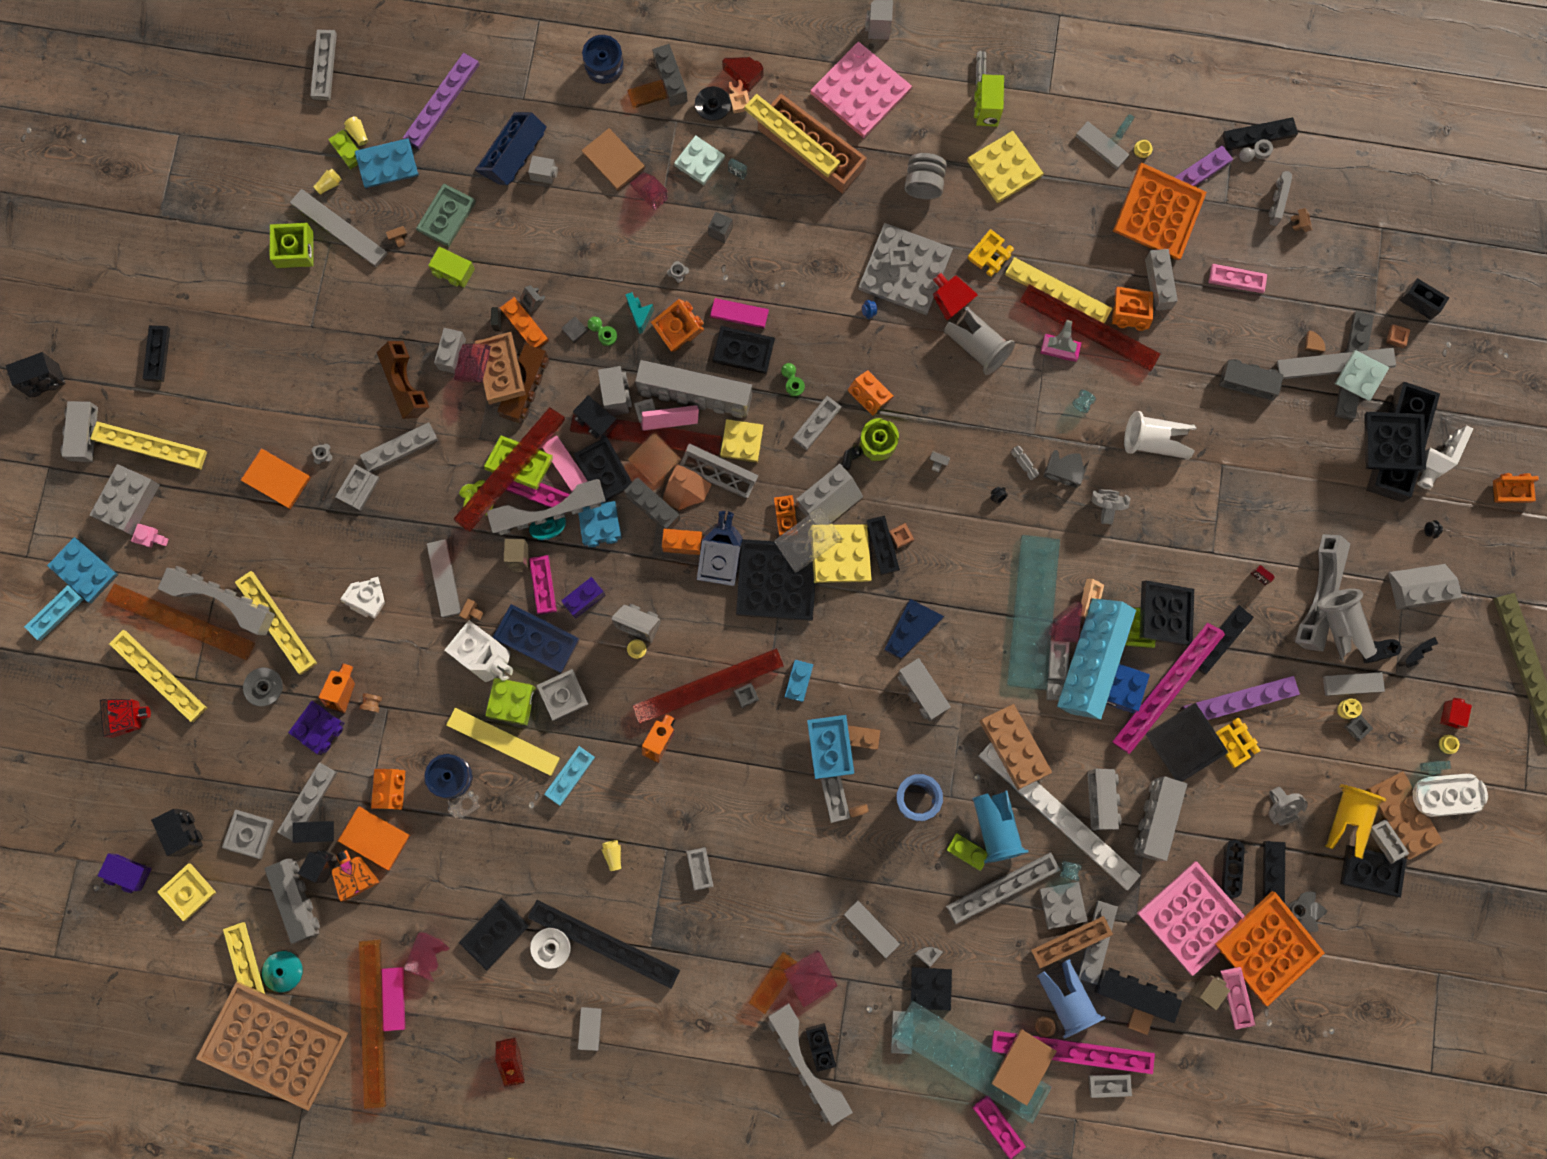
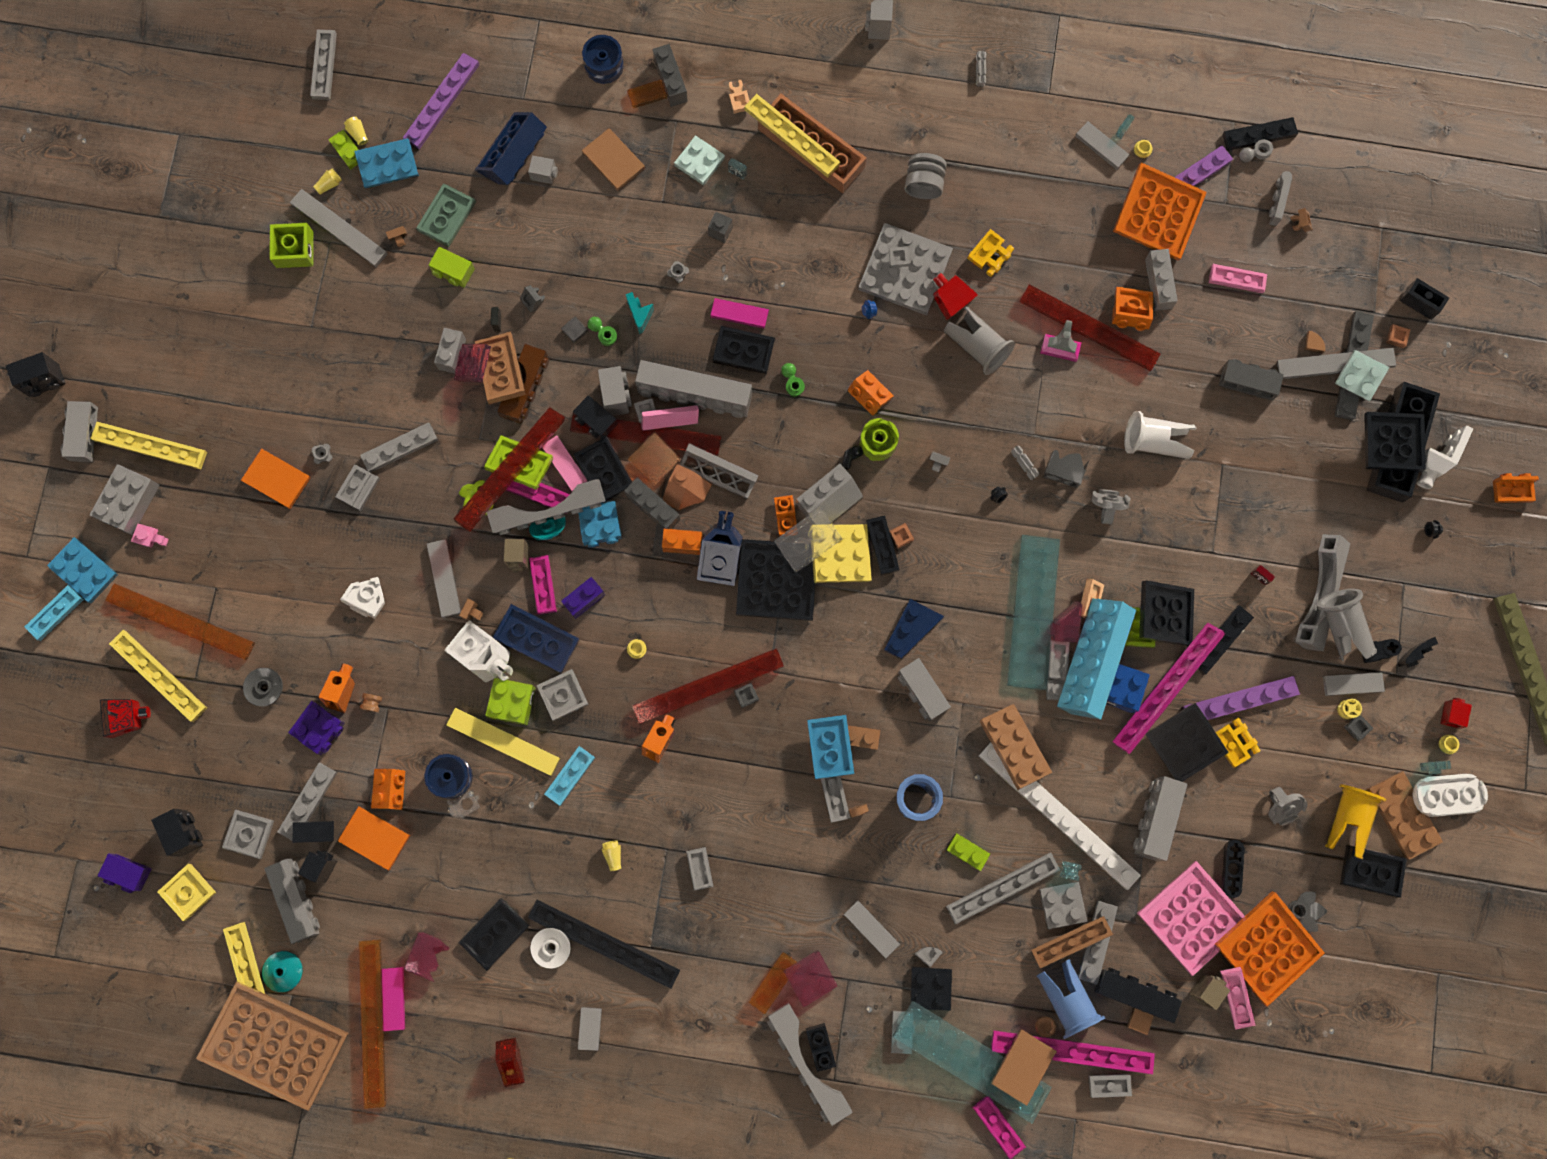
black plate [143,325,170,382] -> none
light grey arch [158,566,275,635] -> none
light yellow plate [235,571,317,675] -> none
orange torso [332,850,380,901] -> none
reddish brown arch [376,341,430,419] -> none
orange plate [500,297,549,348] -> none
light grey slope [612,604,661,643] -> none
clear pink slope [630,172,668,210] -> none
orange plate [651,299,704,352] -> none
black dish [695,86,731,121] -> none
light yellow plate [721,419,763,463] -> none
clear red slope [722,57,764,92] -> none
dark azure plate [785,660,813,702] -> none
light grey tile [792,396,842,451] -> none
bright pink plate [810,41,912,138] -> none
light yellow plate [967,131,1044,204] -> none
dark azure piece [972,791,1029,864] -> none
lime brick [973,74,1004,127] -> none
light yellow plate [1005,257,1112,326] -> none
clear light blue wheel [1072,390,1096,413] -> none
light grey slope [1087,769,1121,830] -> none
black plate [1263,841,1286,902] -> none
light grey plate [1370,820,1410,864] -> none
light grey slope [1389,564,1462,610] -> none

